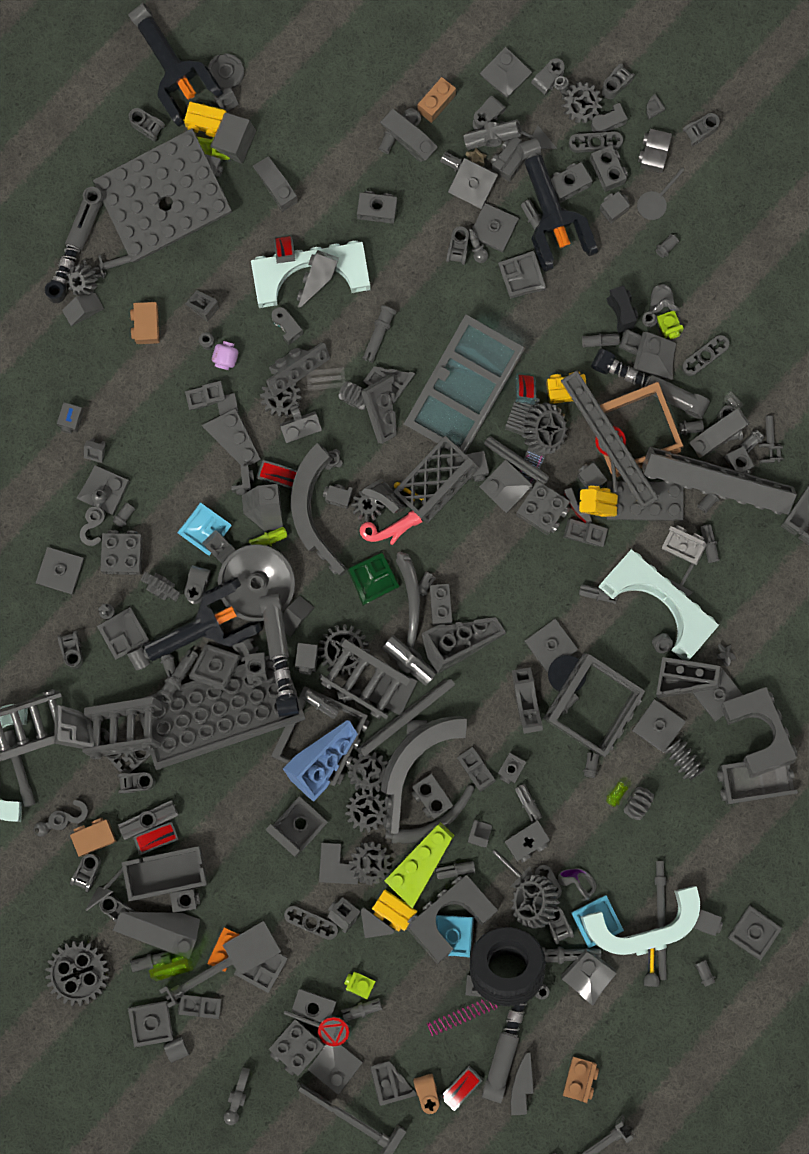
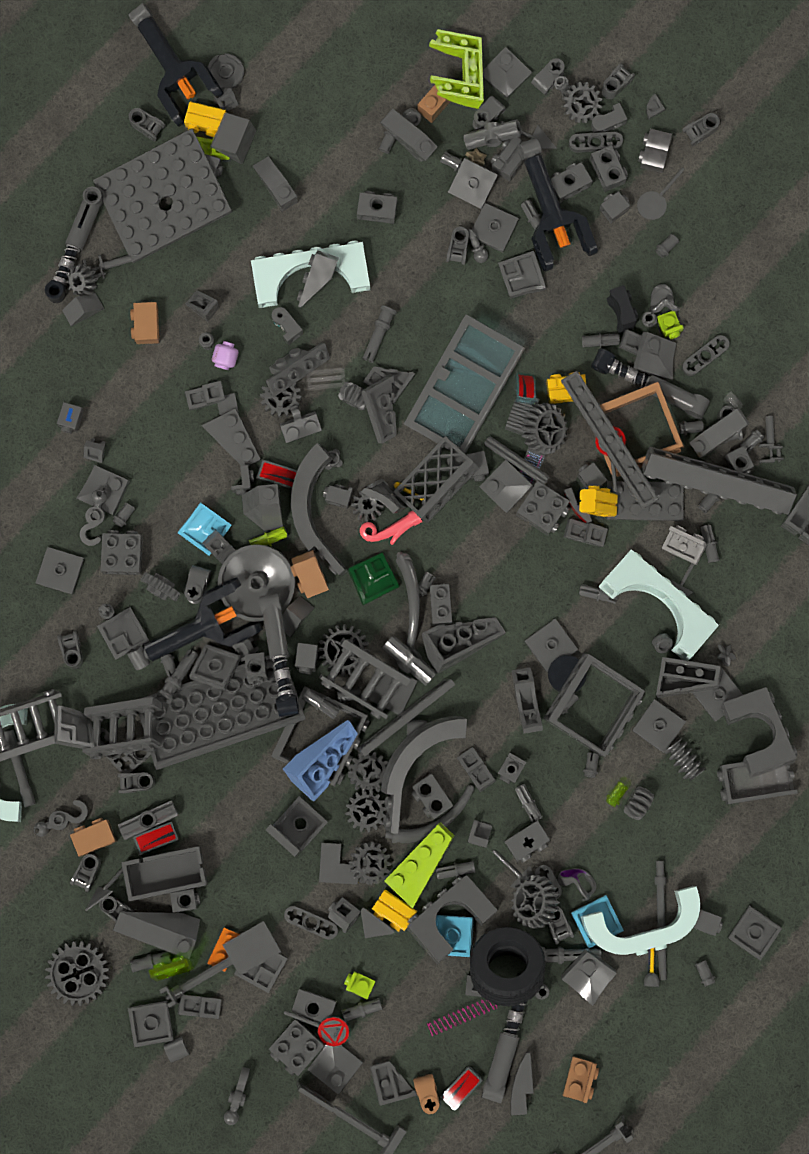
slope [274,236,296,264] -> none
none -> medium nougat brick [290,550,329,598]
none -> lime wedge [429,29,484,109]

